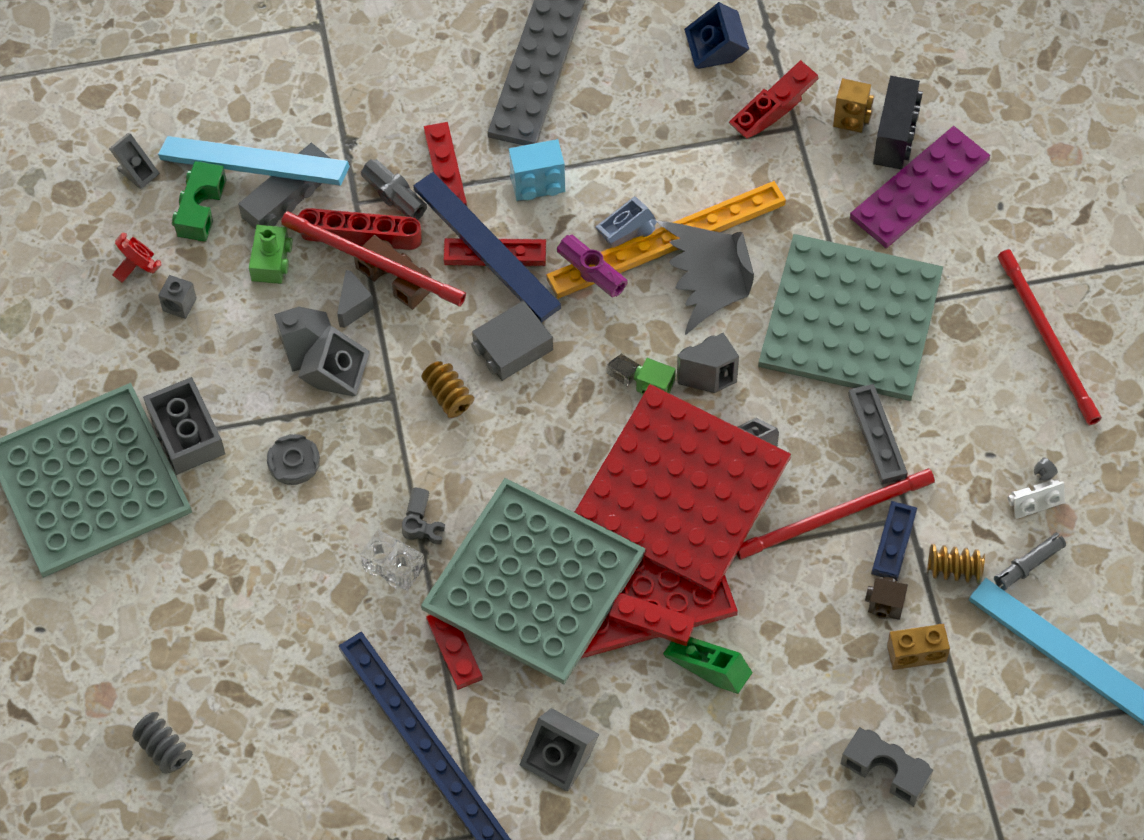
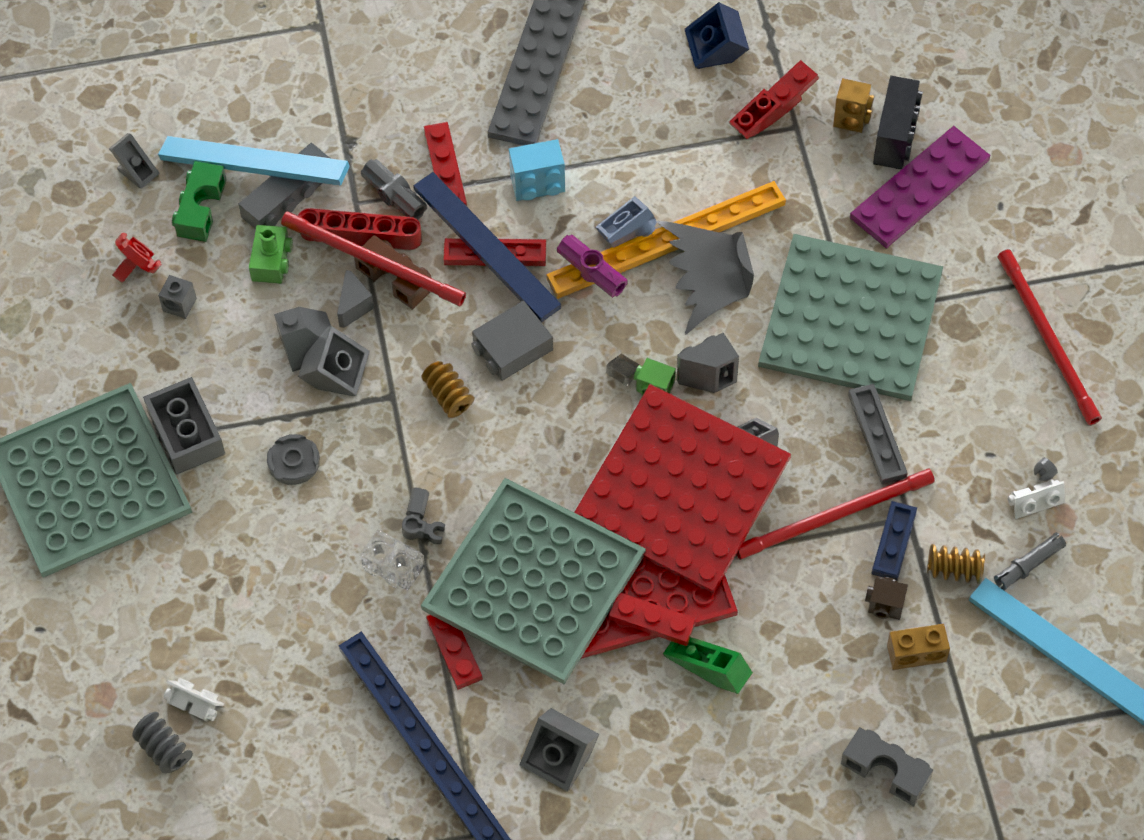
none -> white hinge [164,678,224,722]

